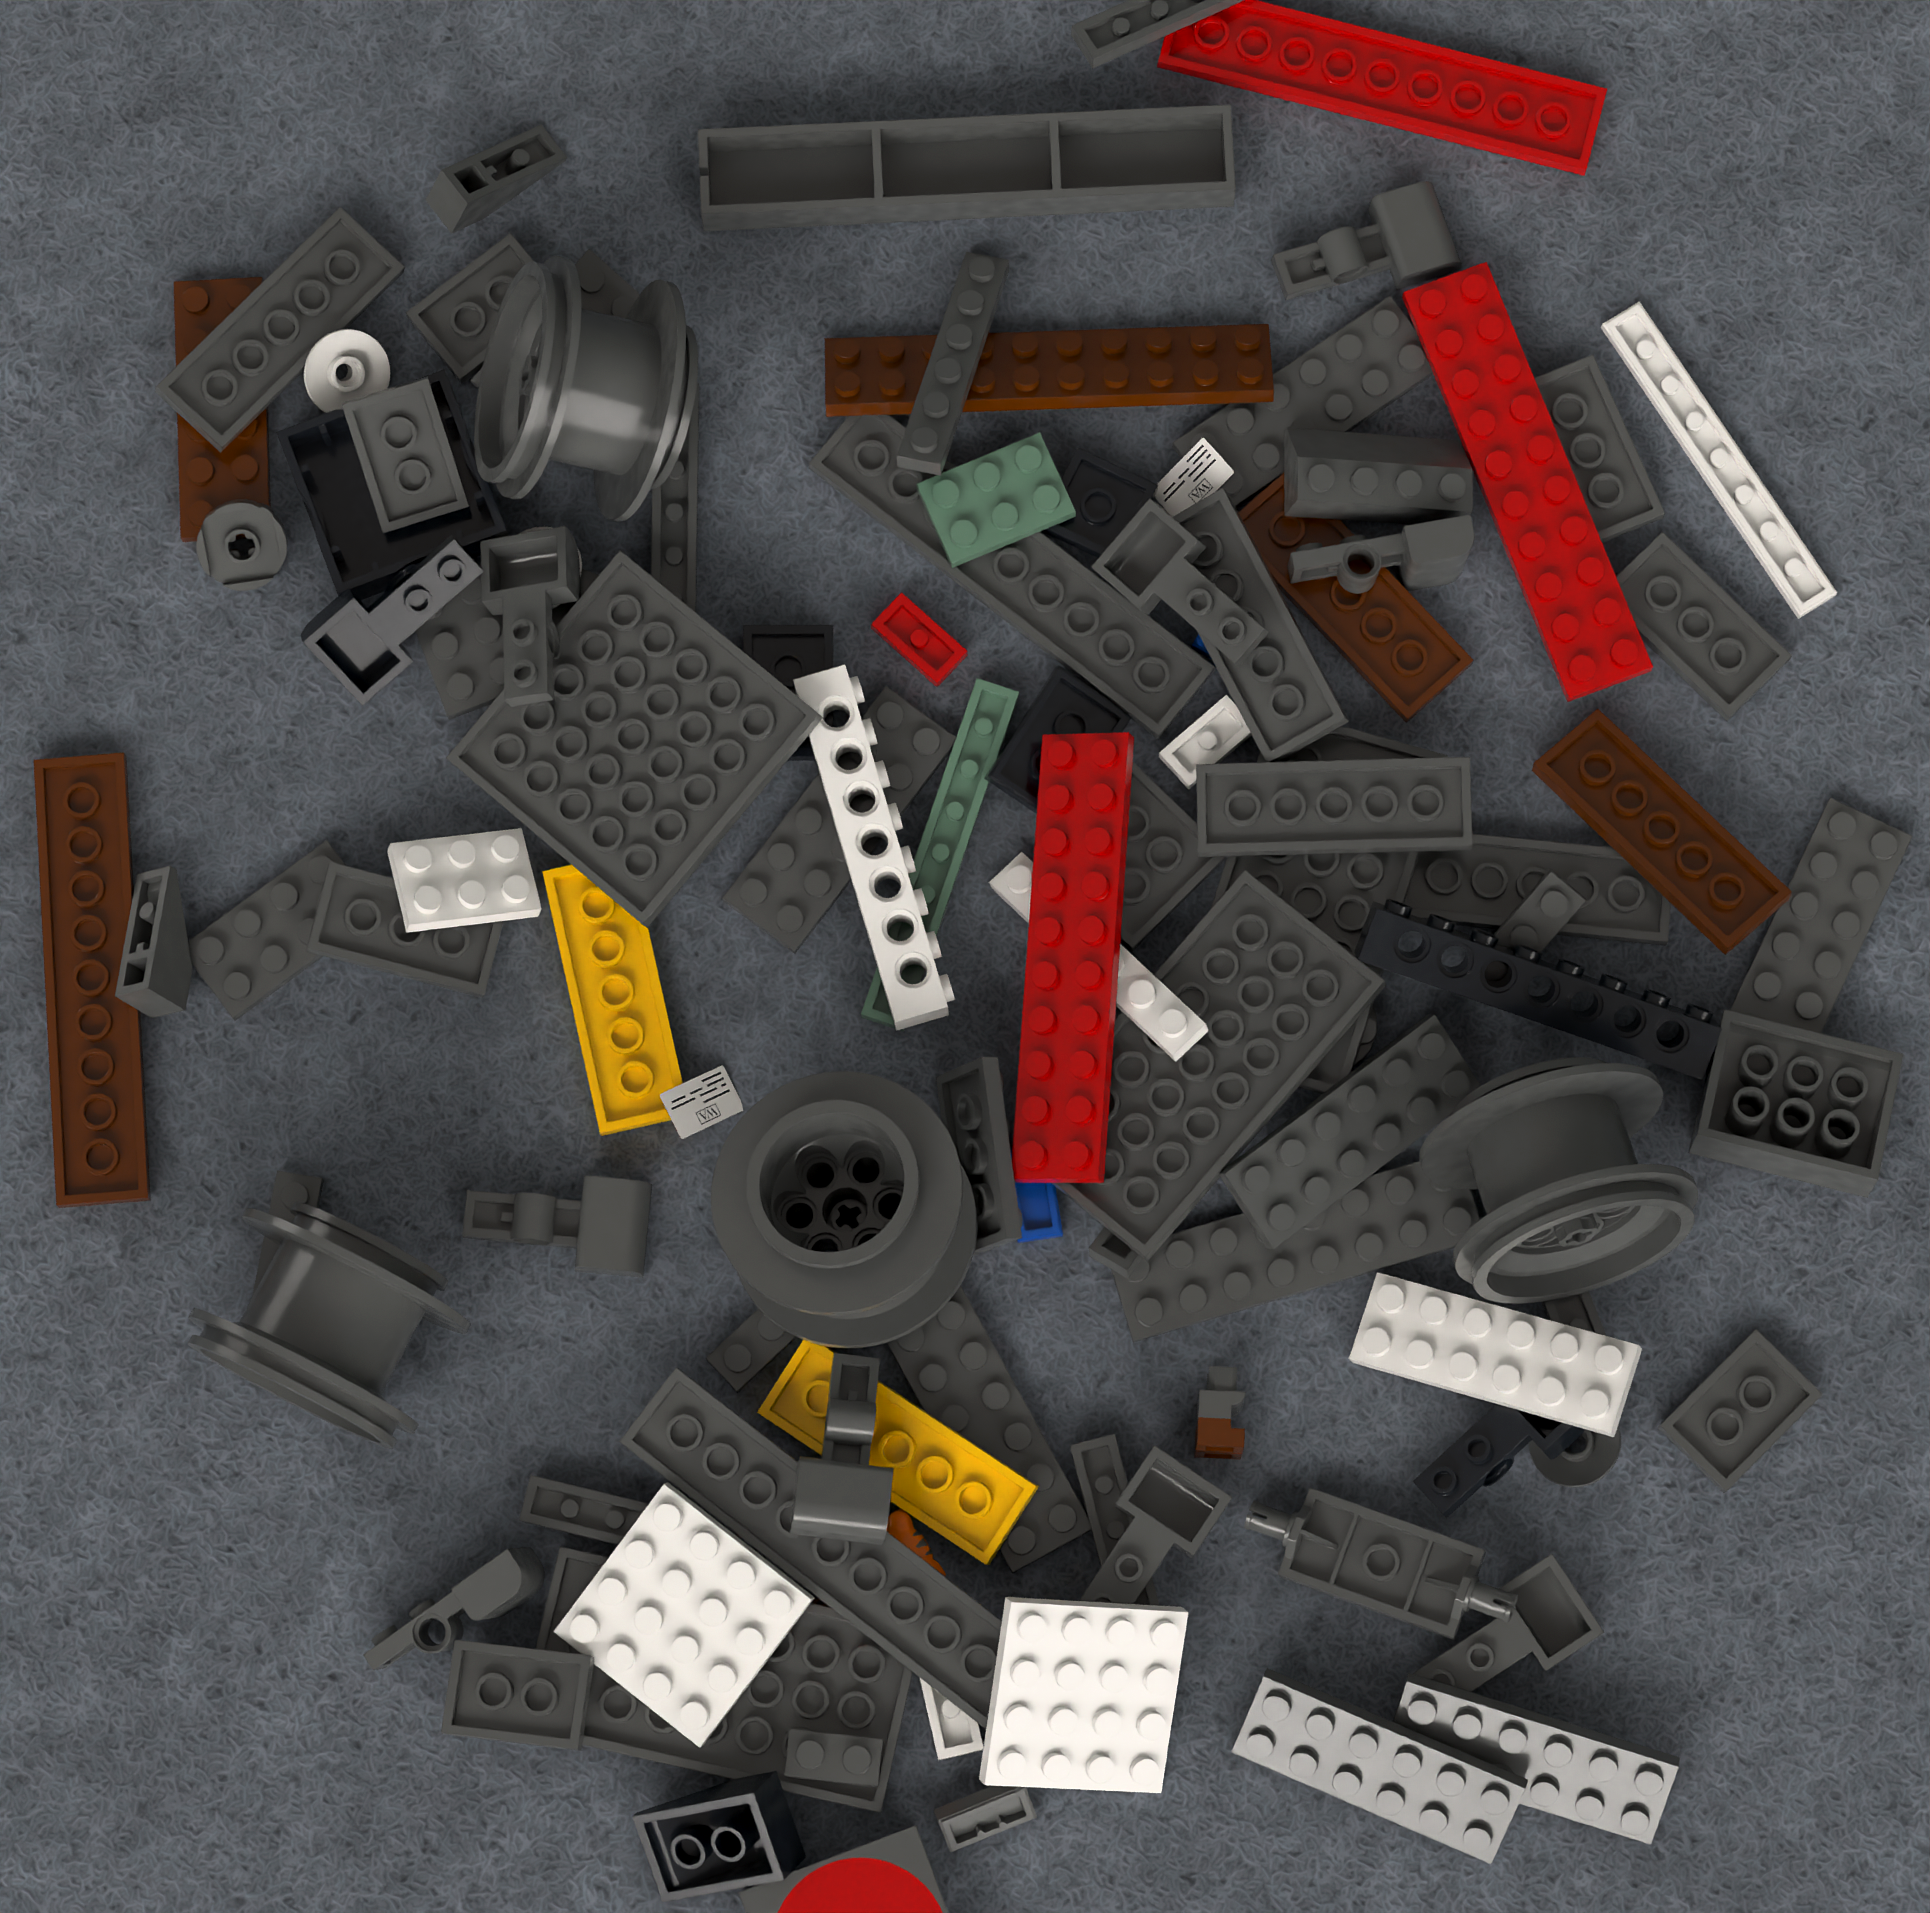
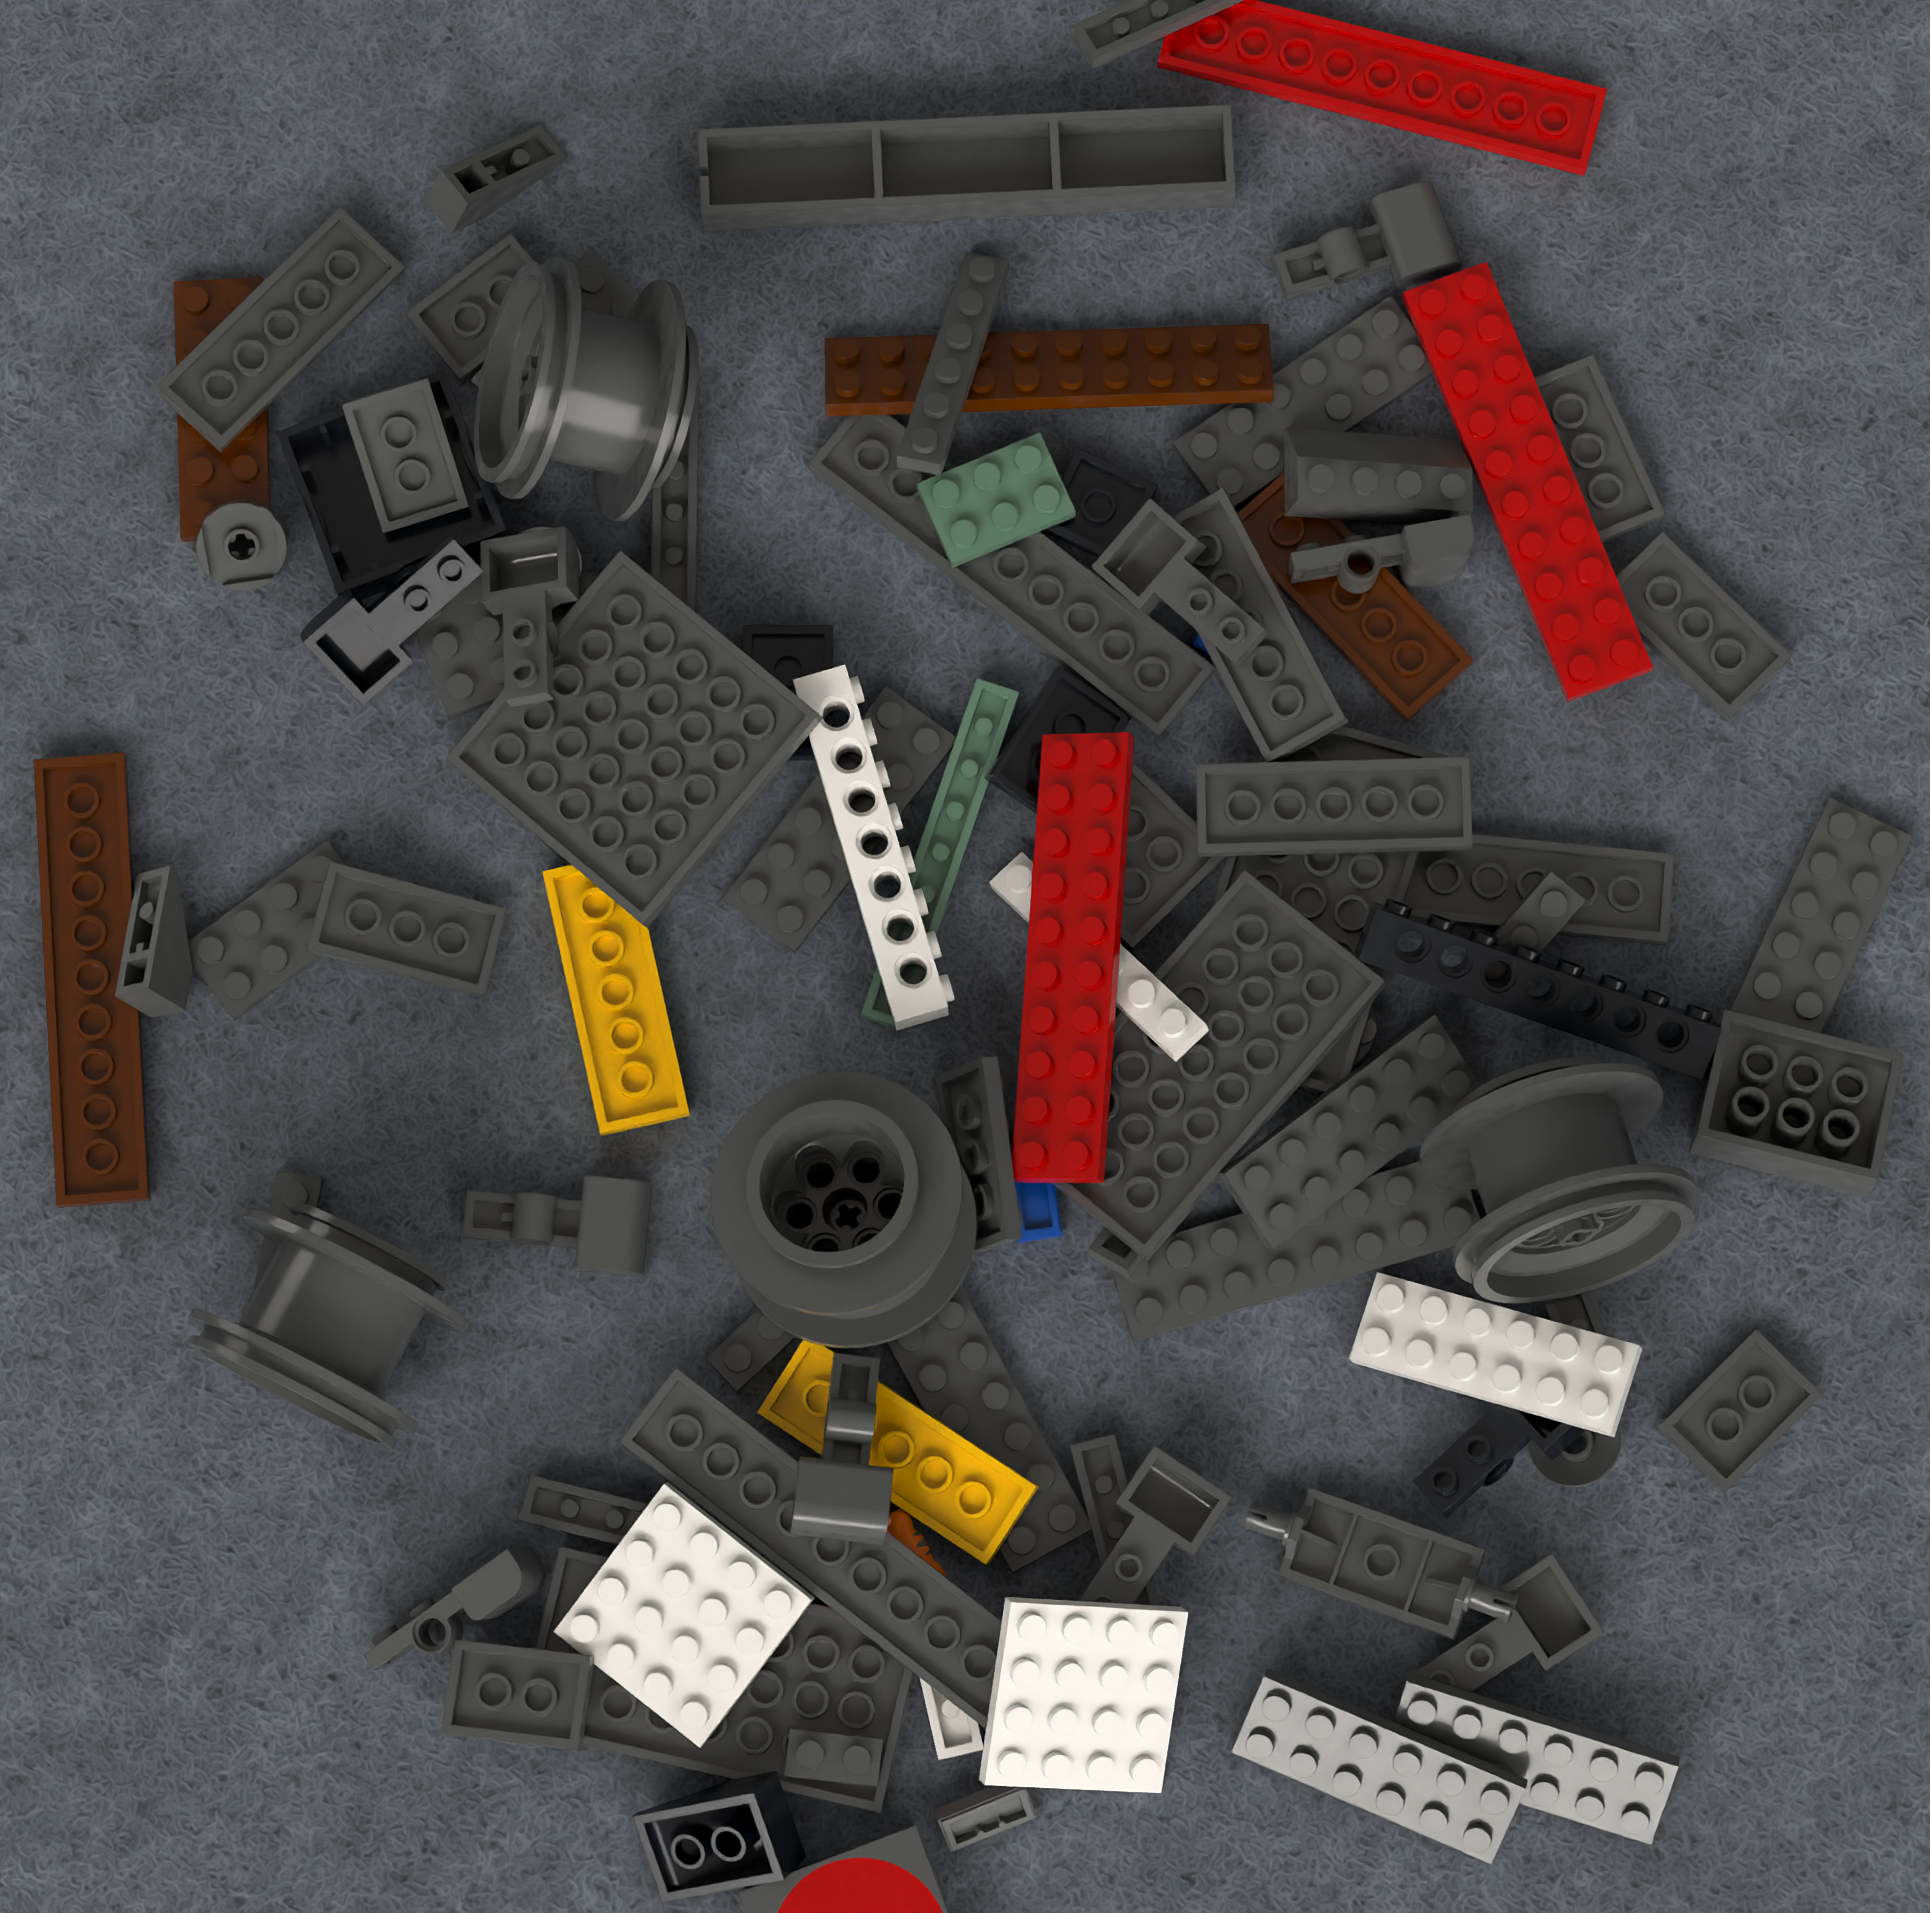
white dish [304,329,390,413] -> none
white plate [387,828,542,933] -> none
white sticker [659,1065,743,1139] -> none
red plate [871,592,968,687] -> none
white sticker [1155,438,1234,517] -> none
white plate [1159,695,1252,790] -> none
hips [1194,1366,1246,1460] -> none
reddish brown plate [1532,709,1792,955] -> none
white tile [1601,301,1837,619] -> none

